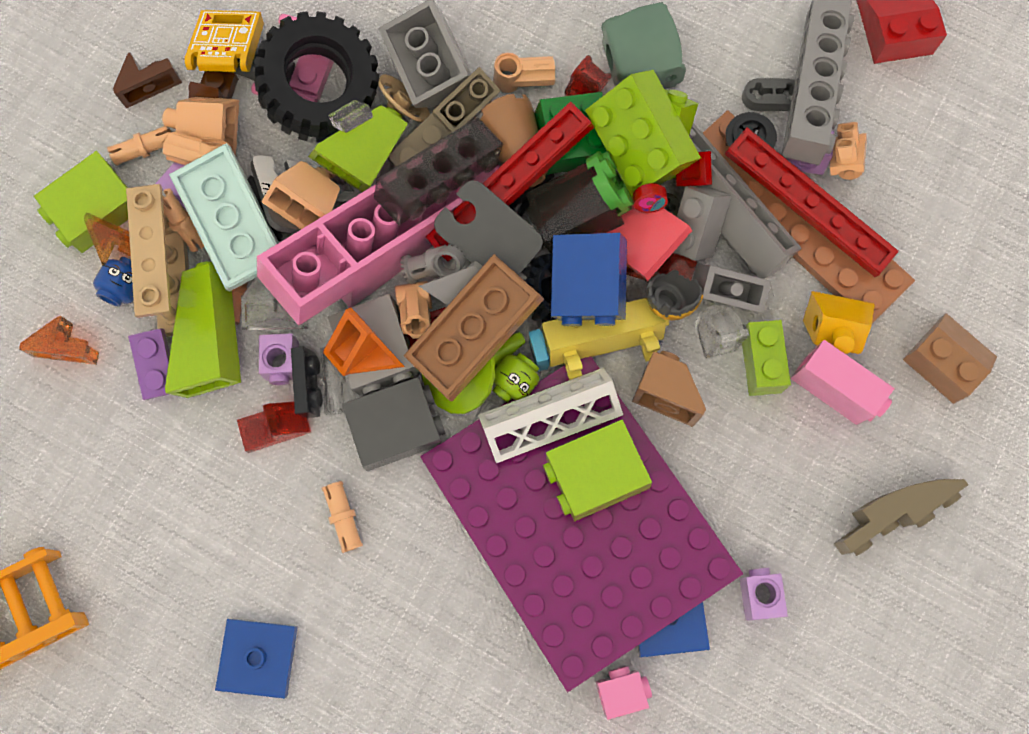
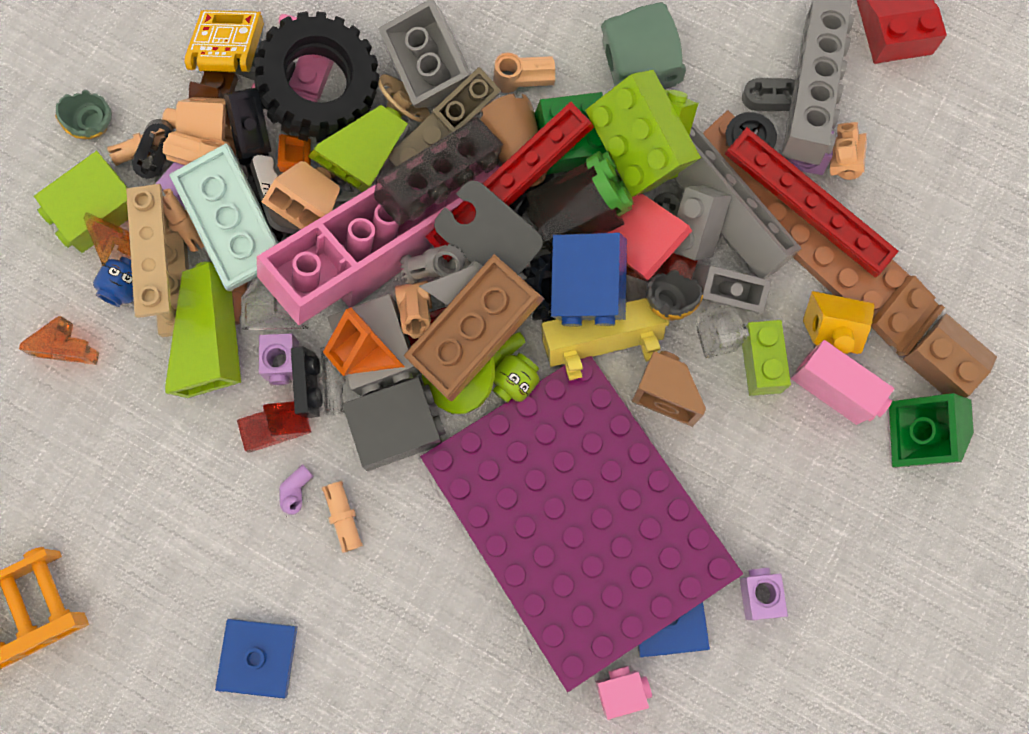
reddish brown slope [113,52,182,109] -> none
medium lavender plate [128,328,170,400] -> none
clear tile [328,100,374,133] -> none
white fence [478,368,623,463] -> none
medium azure tile [529,329,549,372] -> none
lime brick [543,420,652,522] -> none
clear red piece [564,55,613,96] -> none
red tile [633,183,668,213] -> none
red plate [676,151,712,187] -> none
dark tan slope [834,479,969,556] -> none
none -> sand green hair [55,90,112,139]
none -> black beam [132,119,174,179]
none -> black hinge [223,88,272,177]
none -> orange tile [277,134,311,172]
none -> lavender arm [279,464,314,515]
none -> medium nougat plate [871,275,945,356]
none -> green slope [889,393,974,468]

